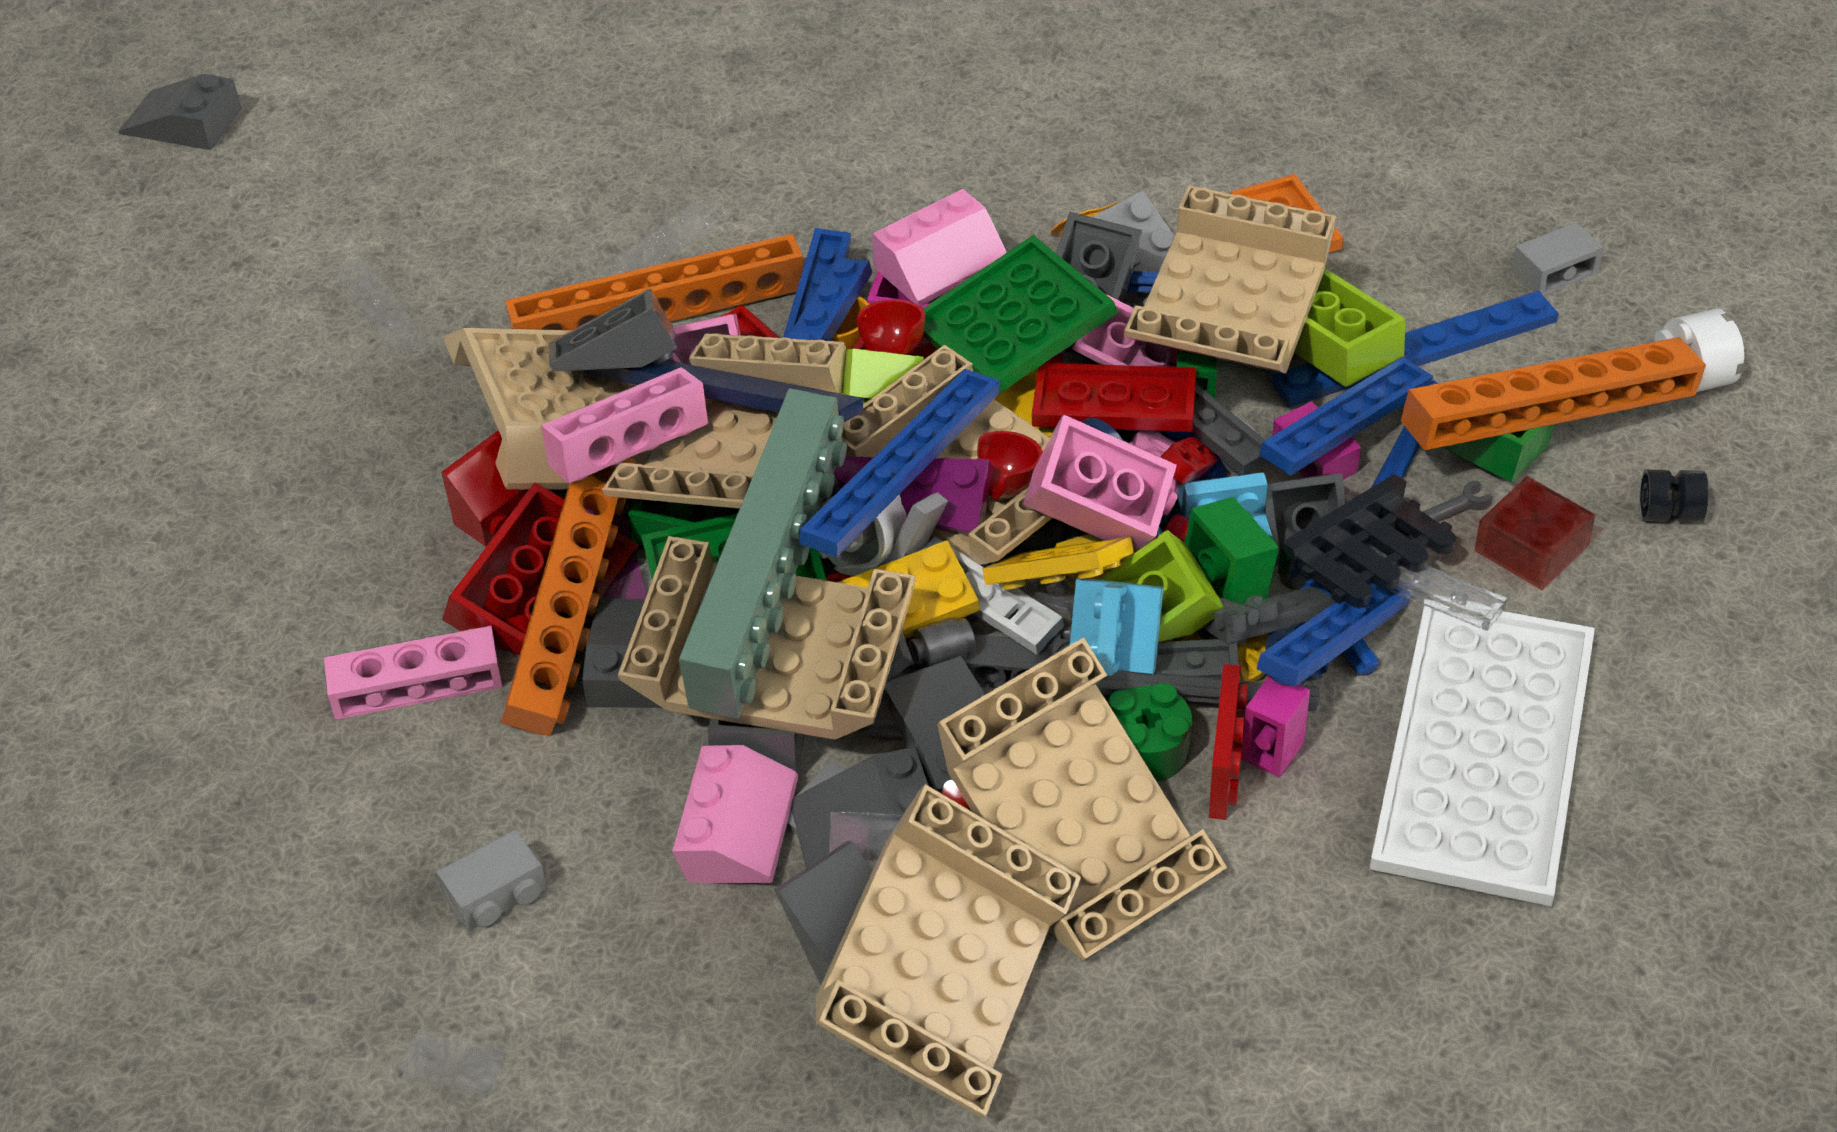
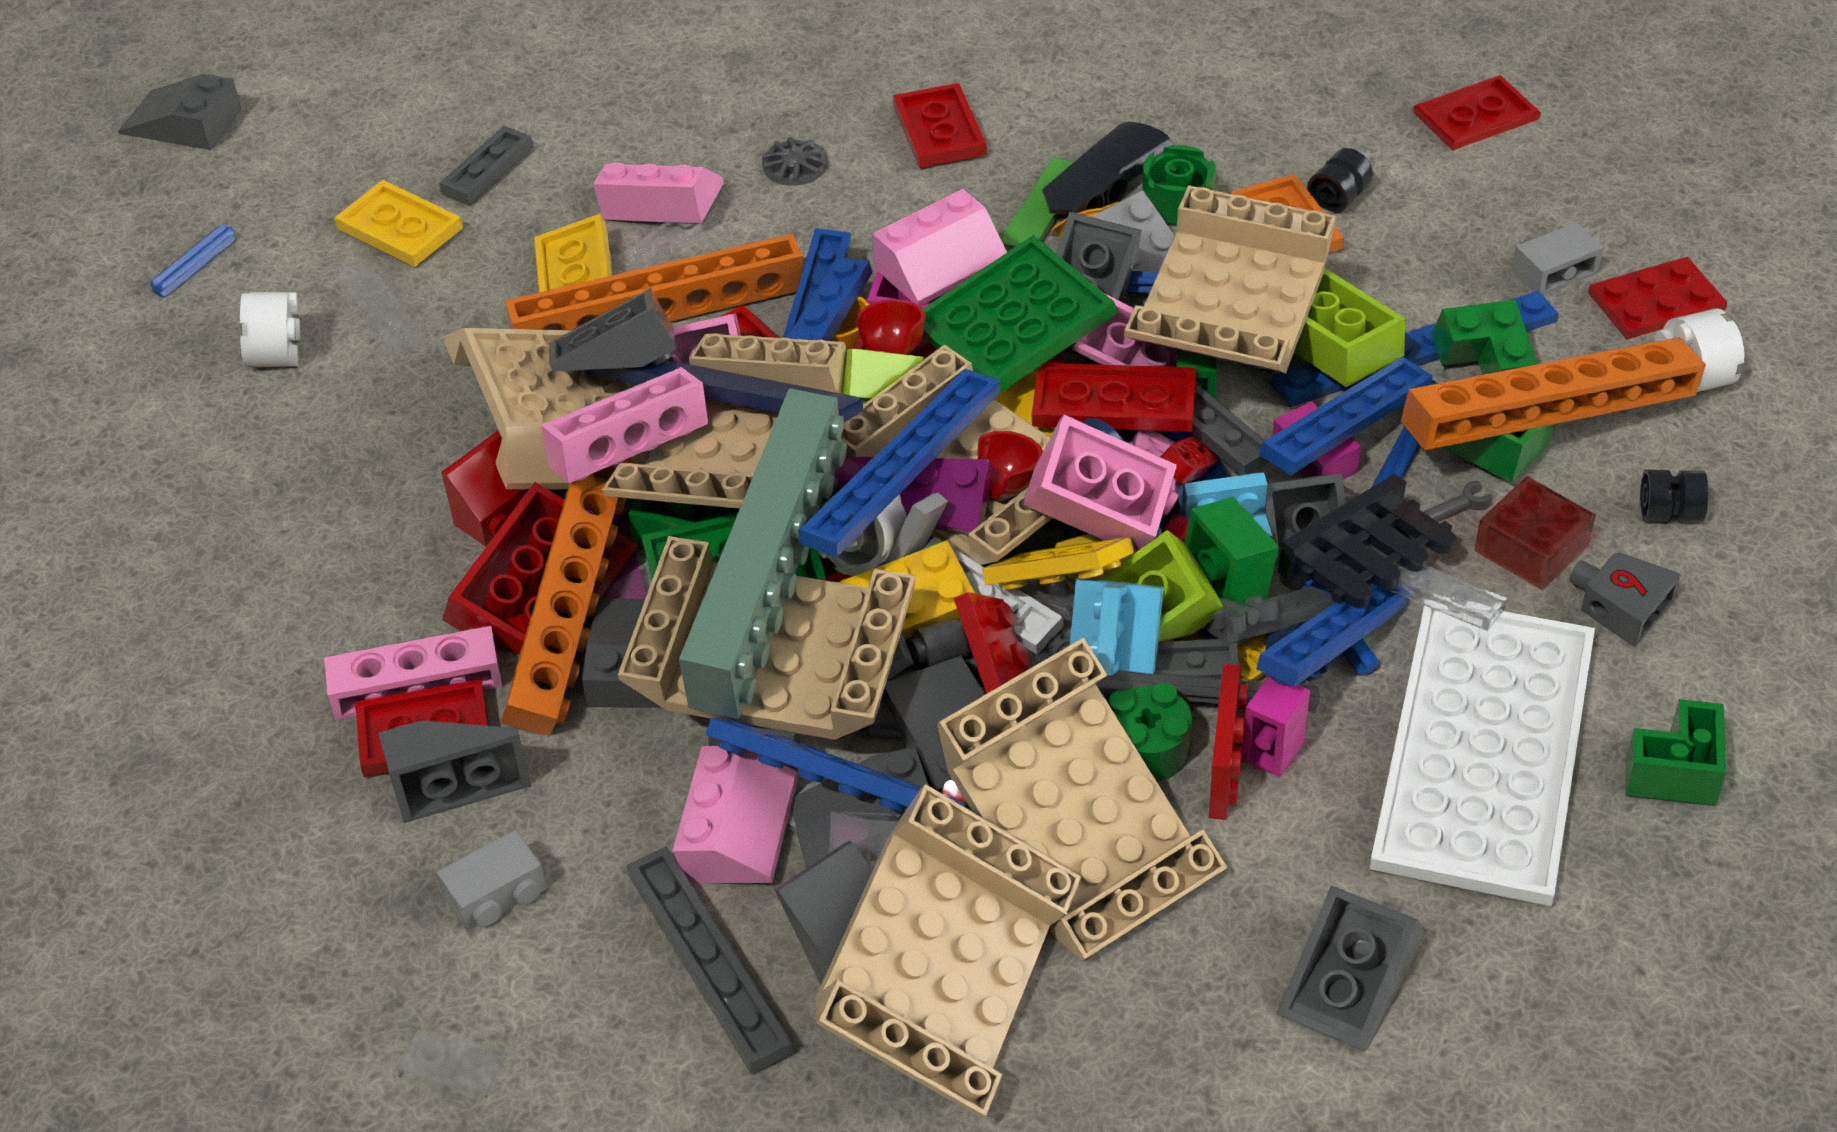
none -> axle [150,224,236,297]
none -> white brick [240,292,300,367]
none -> yellow plate [334,180,463,267]
none -> red plate [355,679,489,777]
none -> dark grey slope [378,721,531,823]
none -> dark grey plate [439,126,533,205]
none -> yellow plate [534,213,612,292]
none -> bright pink slope [593,162,724,223]
none -> dark grey plate [626,846,793,1074]
none -> blue plate [706,718,967,812]
none -> flat silver wheel [762,137,828,186]
none -> red plate [893,83,987,168]
none -> red plate [954,592,1030,694]
none -> bright green tile [1000,157,1074,252]
none -> black panel [1042,122,1173,214]
none -> green brick [1142,145,1216,224]
none -> dark grey slope [1277,885,1425,1052]
none -> black wheel [1307,148,1373,214]
none -> red tile [1413,75,1541,151]
none -> green brick [1431,300,1537,375]
none -> dark grey torso [1569,552,1681,647]
none -> red plate [1588,256,1727,340]
none -> green brick [1625,699,1726,806]

